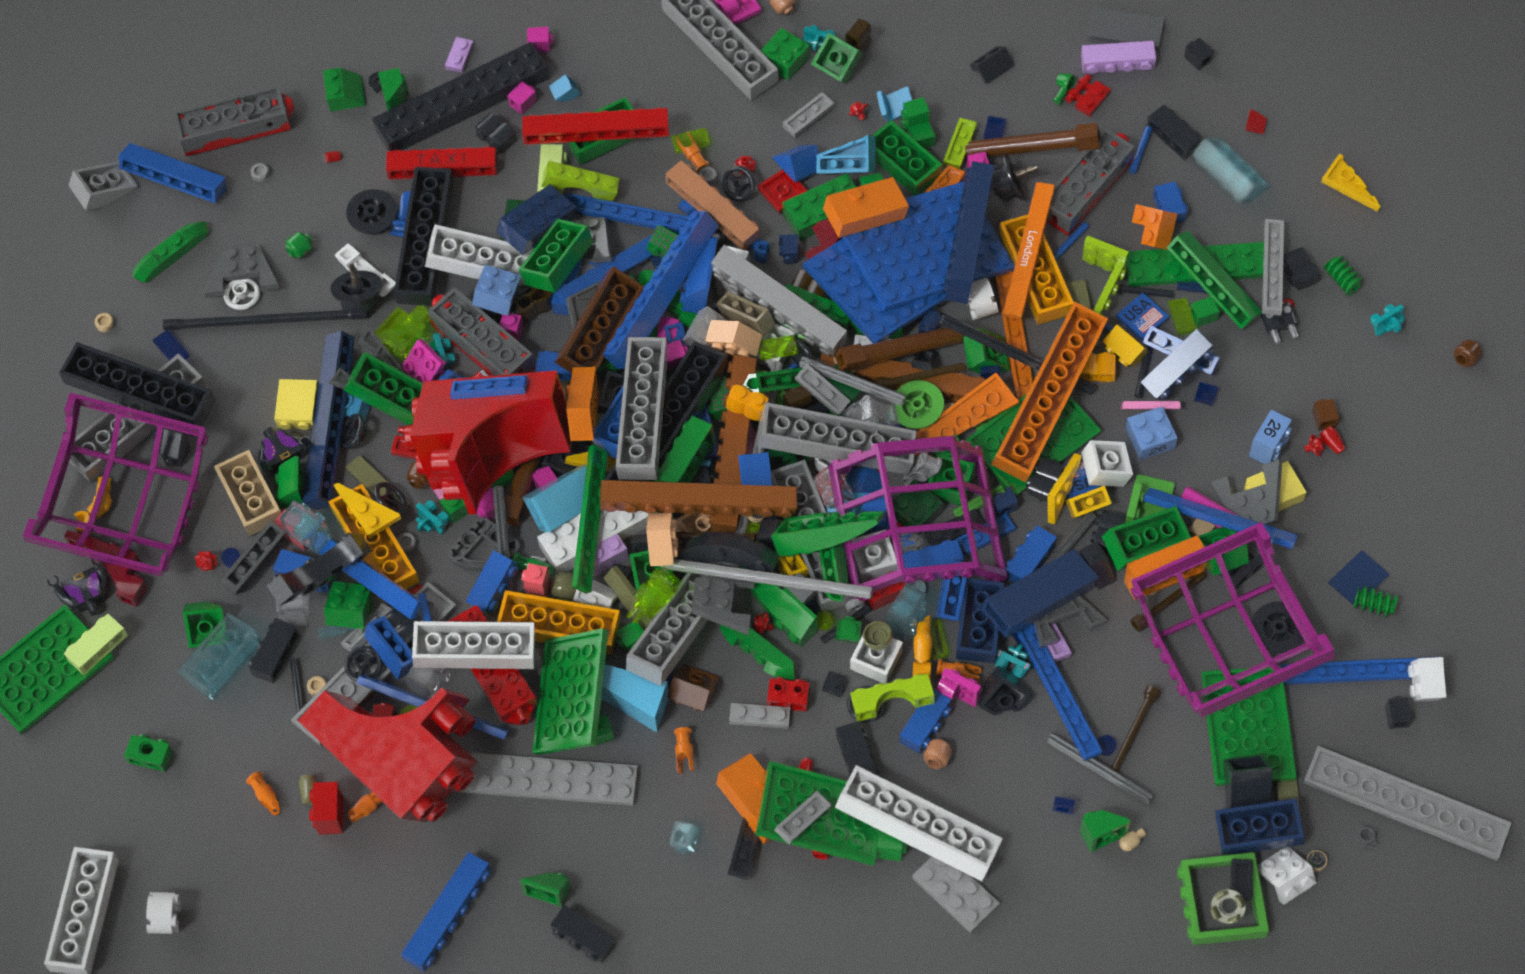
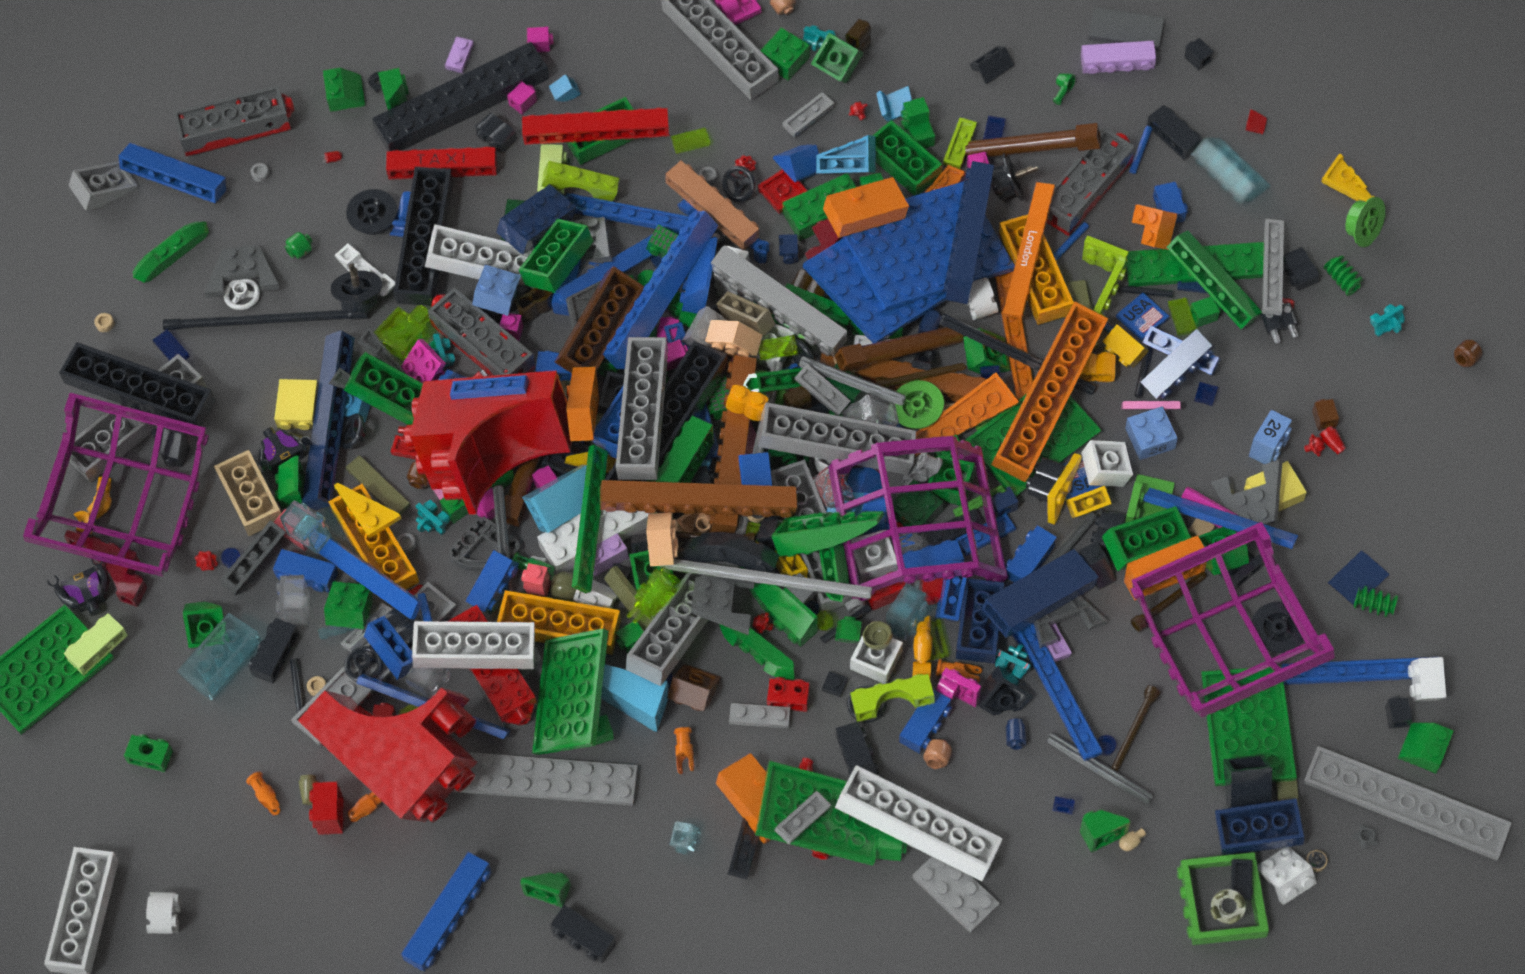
black brick [267,533,372,605] -> none
black piece [374,482,407,514] -> none
orange piece [676,131,710,173] -> none
red plate [1065,74,1111,117] -> none
none -> red brick [917,578,943,605]
none -> dark blue brick [1005,718,1026,750]
none -> bright green piece [1345,197,1385,247]
none -> green slope [1398,723,1453,774]

